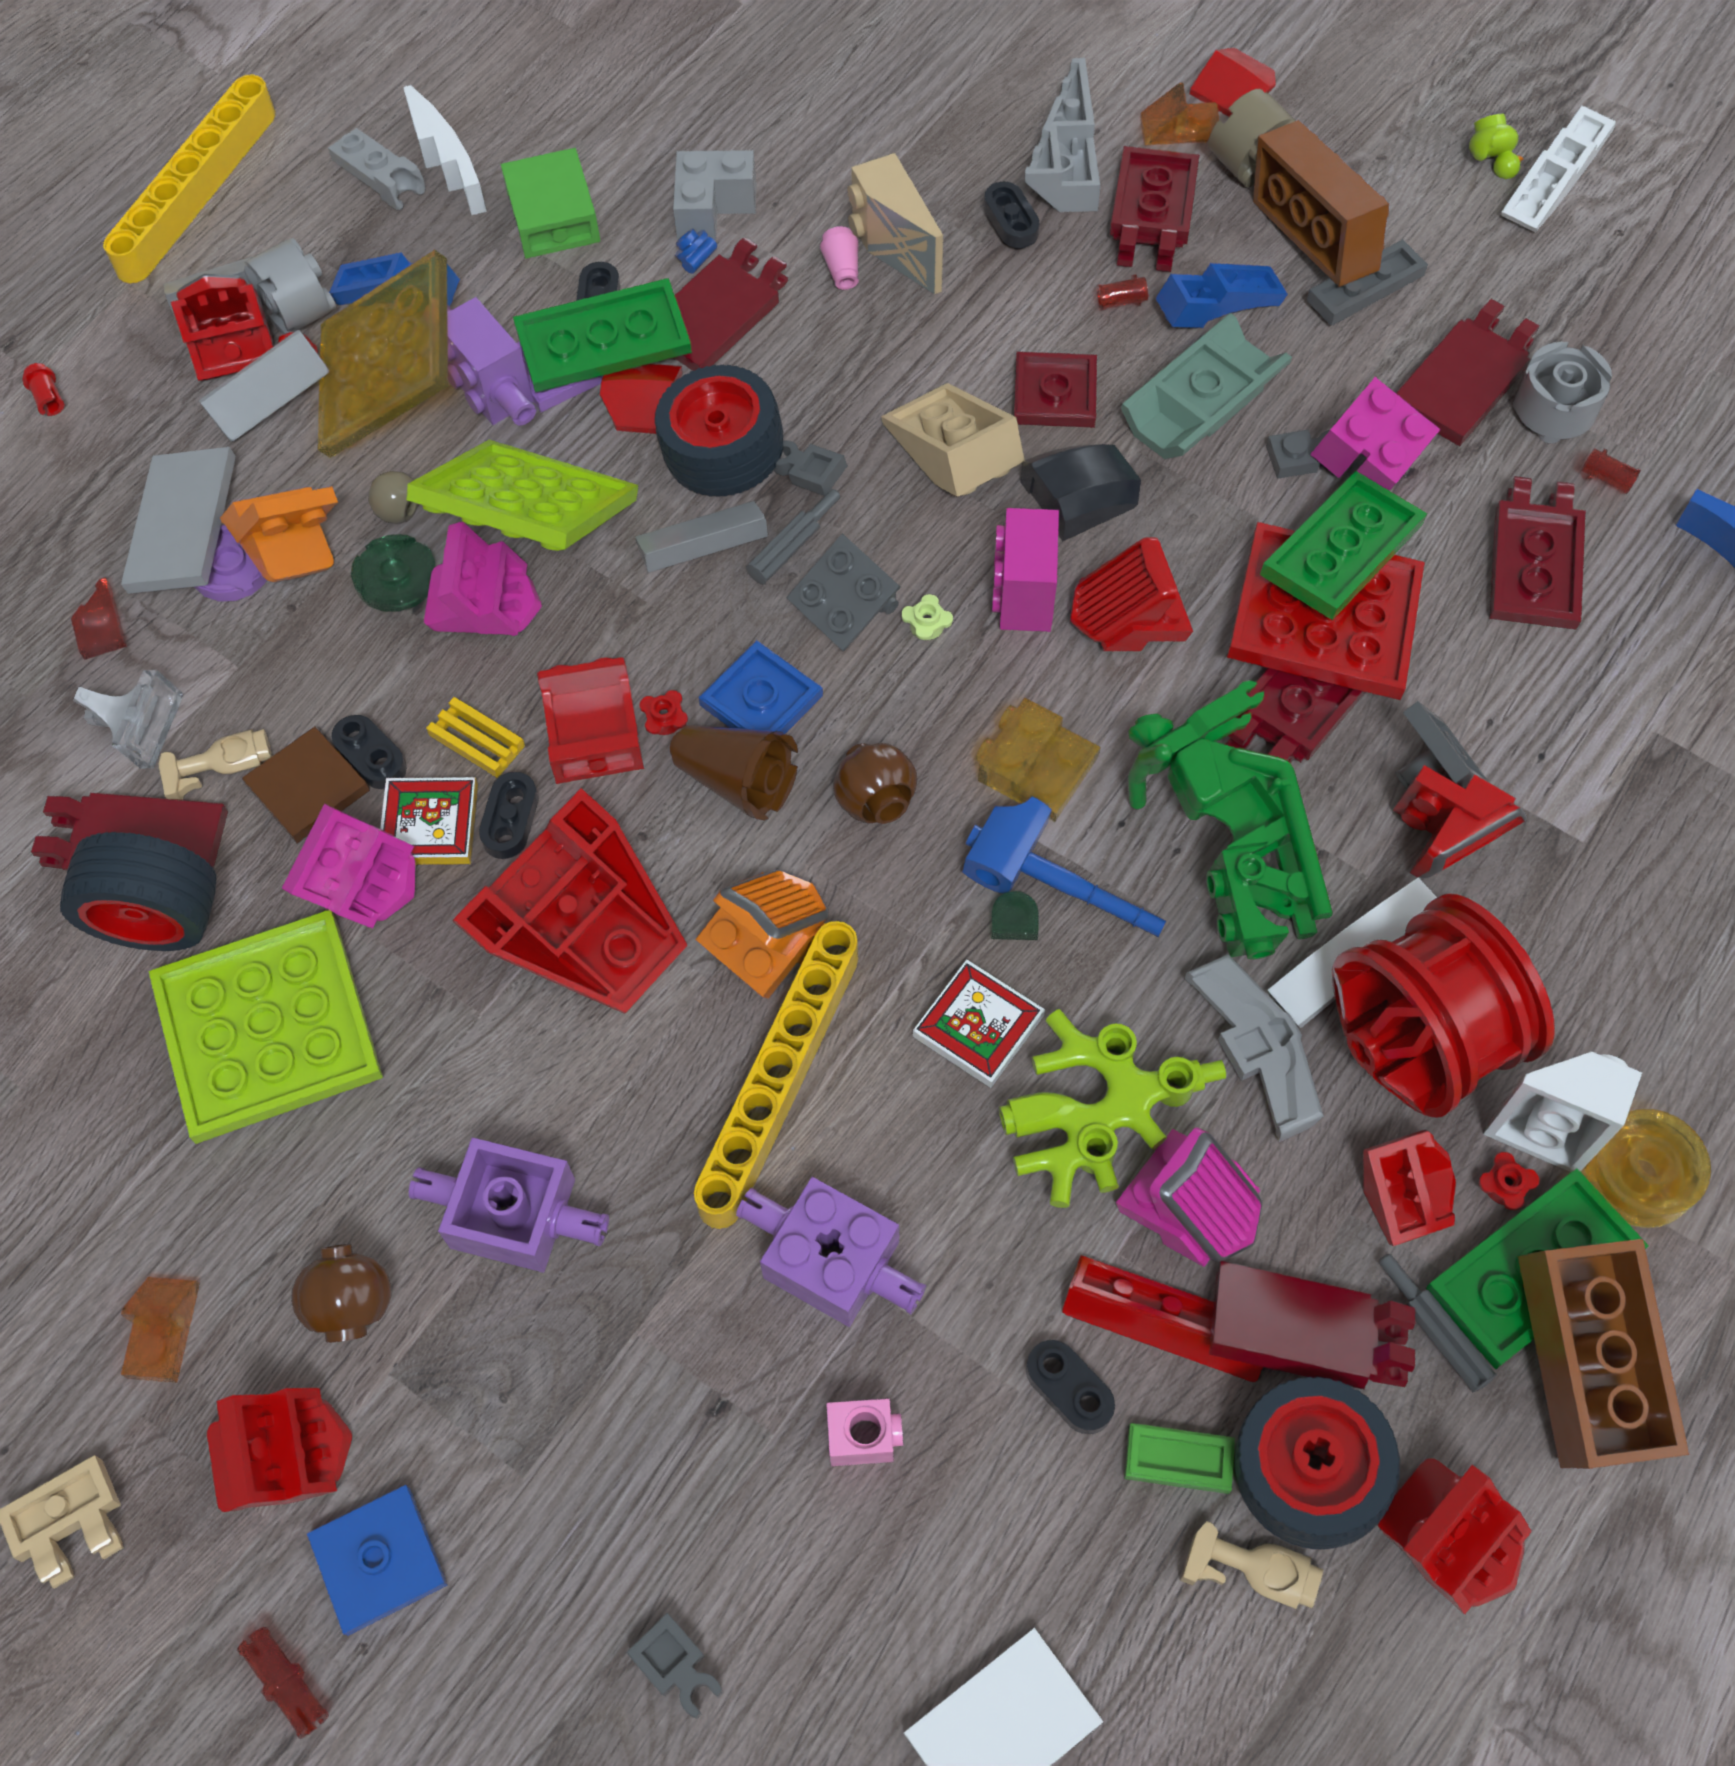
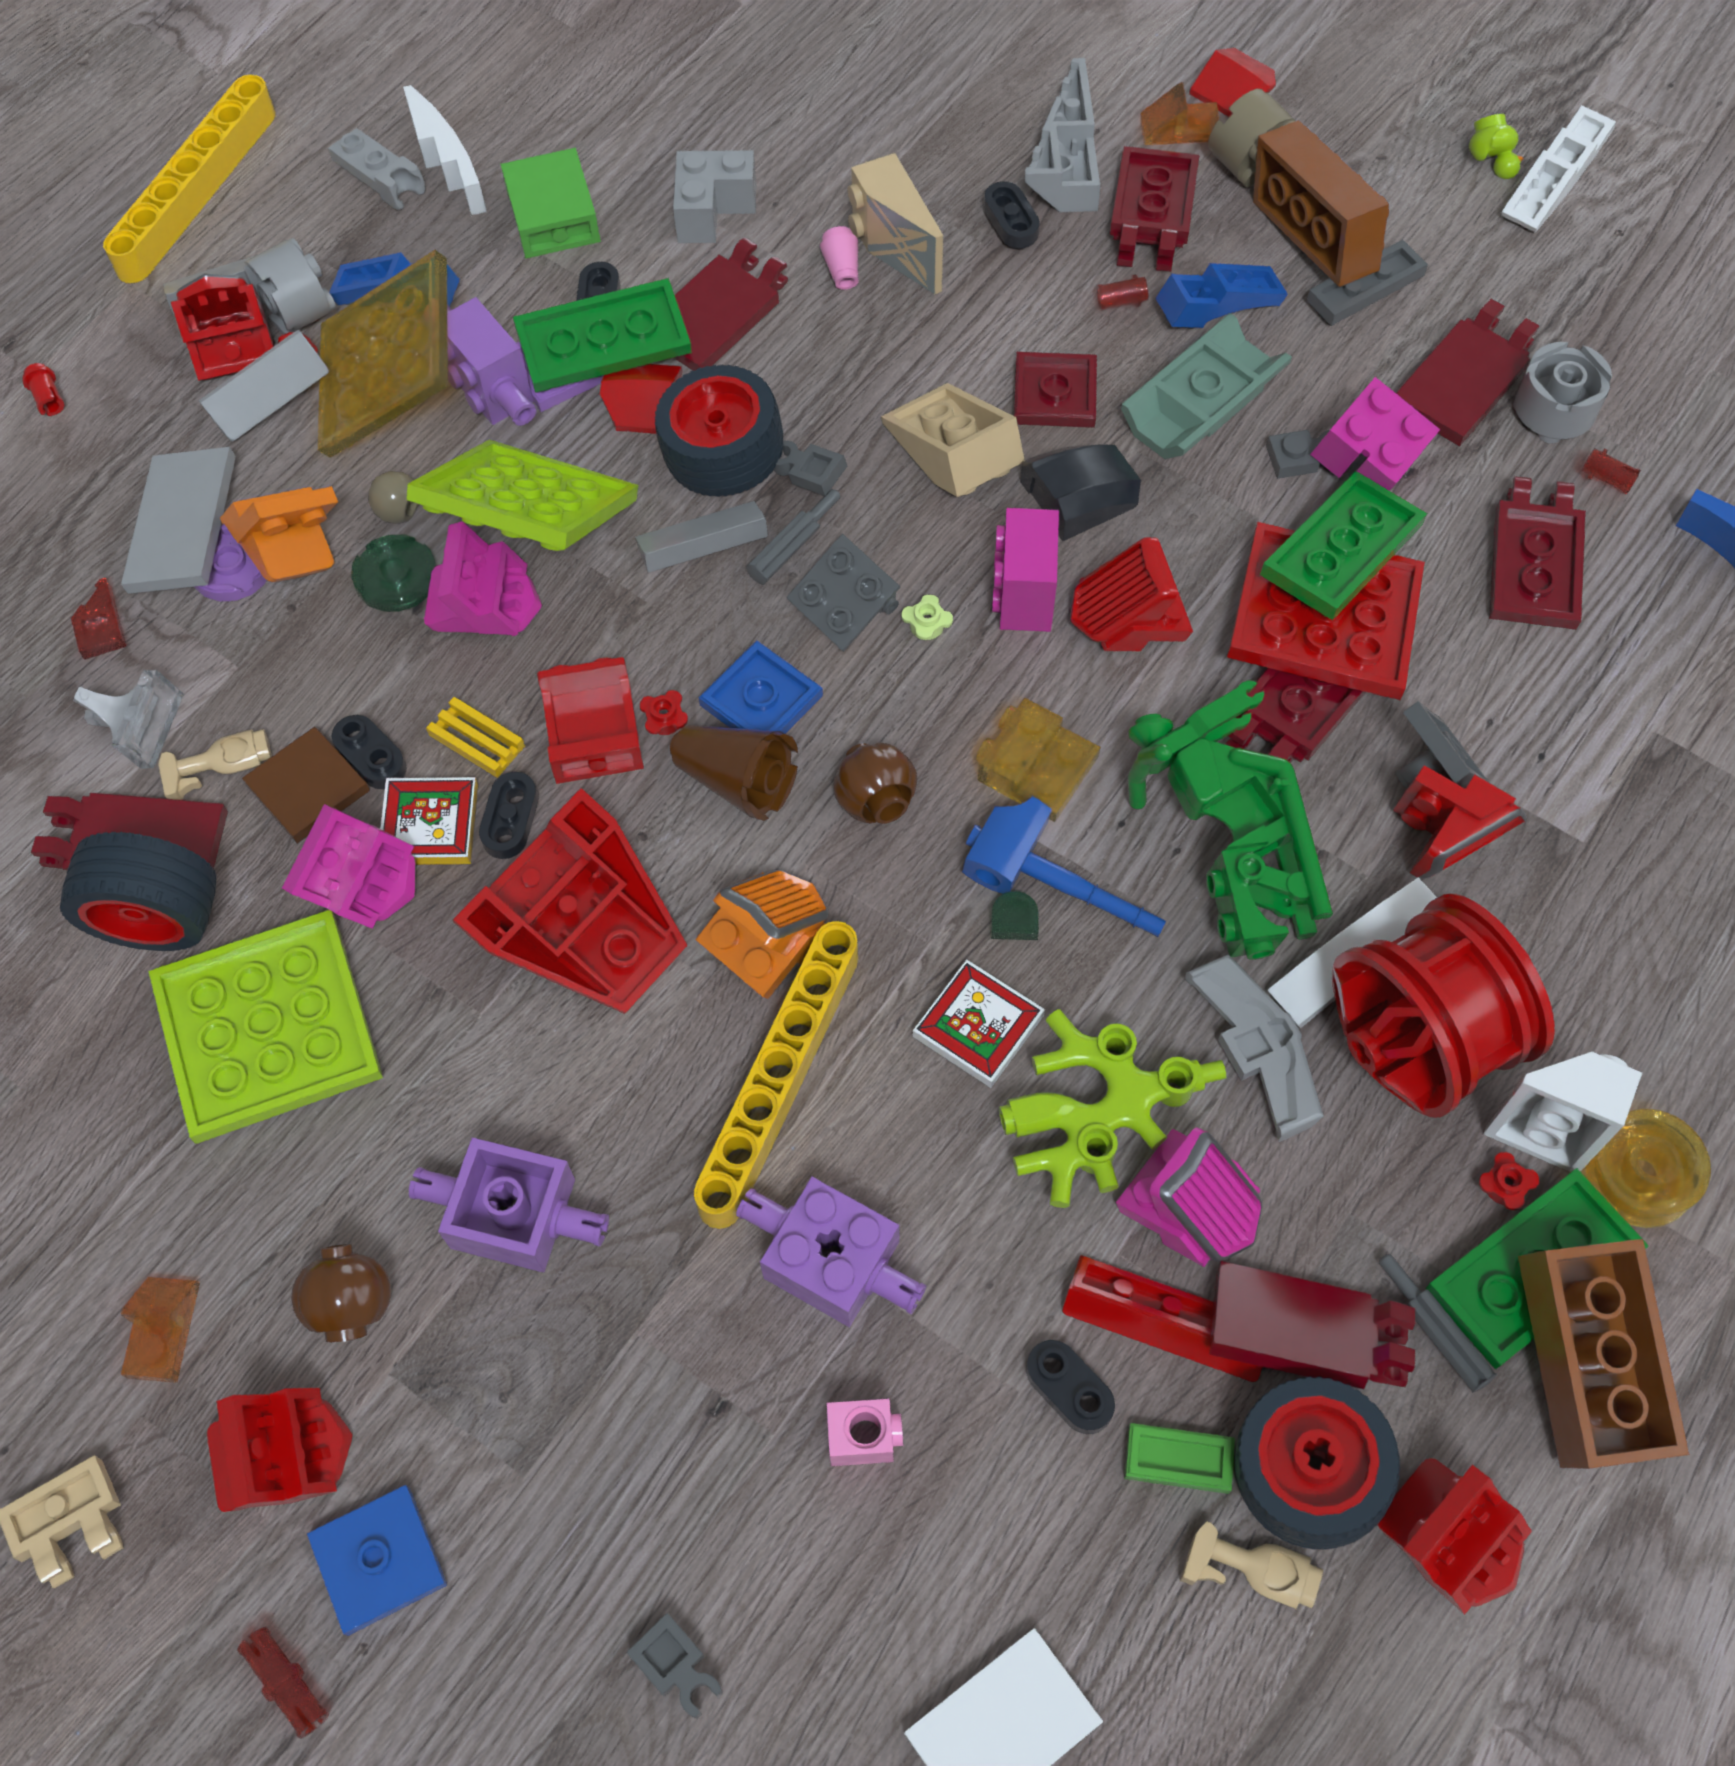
blue plate [675,228,717,274] -> none
red slope [1363,1130,1456,1246] -> none

